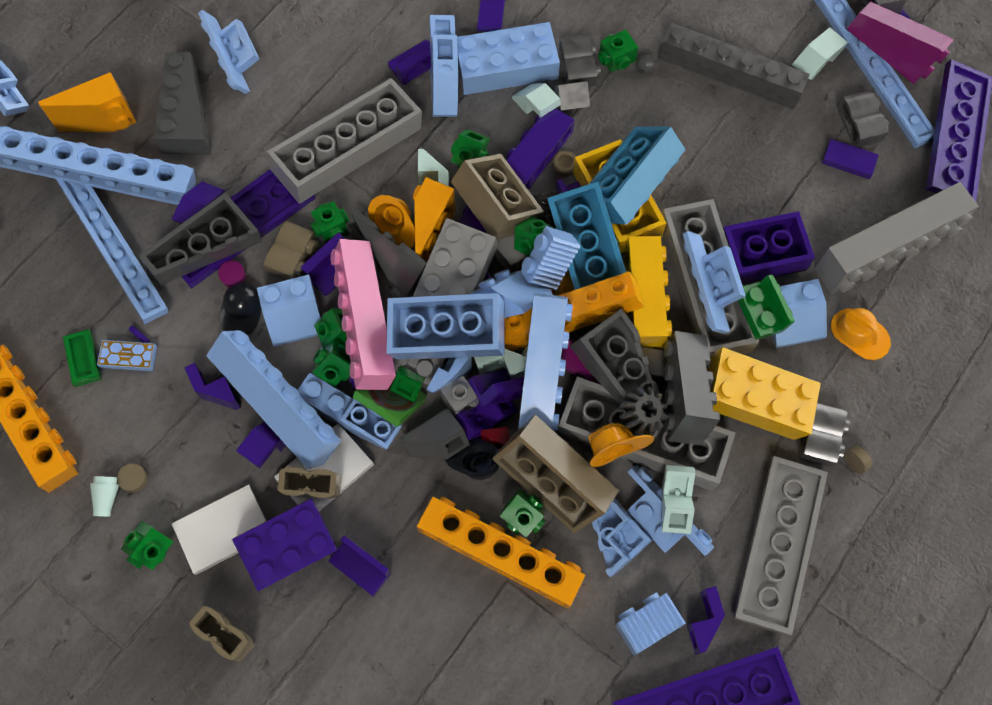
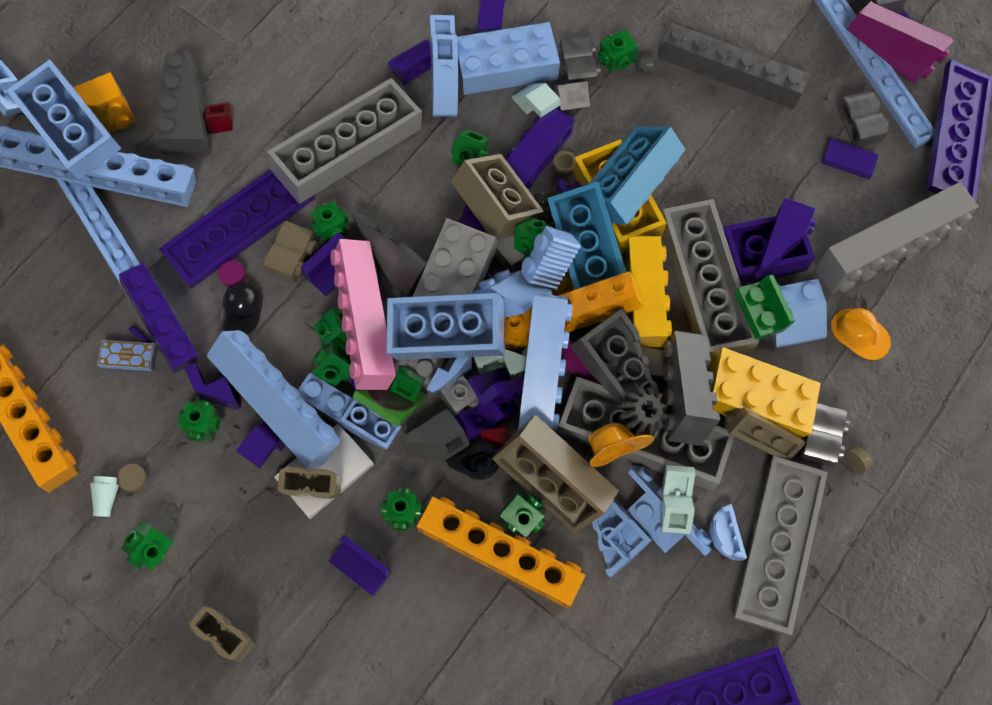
green tile [62,329,102,387] -> none
dark grey wedge [138,192,262,285] -> none
dark purple slope [172,181,226,224] -> none
white tile [172,485,267,575] -> none
light blue bracket [198,10,259,94] -> none
dark purple brick [232,498,338,591] -> none
light blue slope [257,275,321,347] -> none
light orange piece [368,195,415,249] -> none
light orange slope [413,177,456,263] -> none
light aqua slope [418,149,449,186] -> none
light blue brick [615,592,686,656] -> none
light blue bracket [683,231,746,334] -> none
dark purple slope [687,586,725,655] -> none
light aqua slope [792,27,849,80] -> none
none -> light blue brick [6,59,121,179]
none -> dark purple brick [119,262,198,374]
none -> green brick [178,400,221,442]
none -> dark red slope [205,103,233,134]
none -> green brick [381,488,422,531]
none -> light blue plate [709,504,747,561]
none -> dark tan plate [726,407,806,461]
none -> dark purple slope [755,198,816,278]

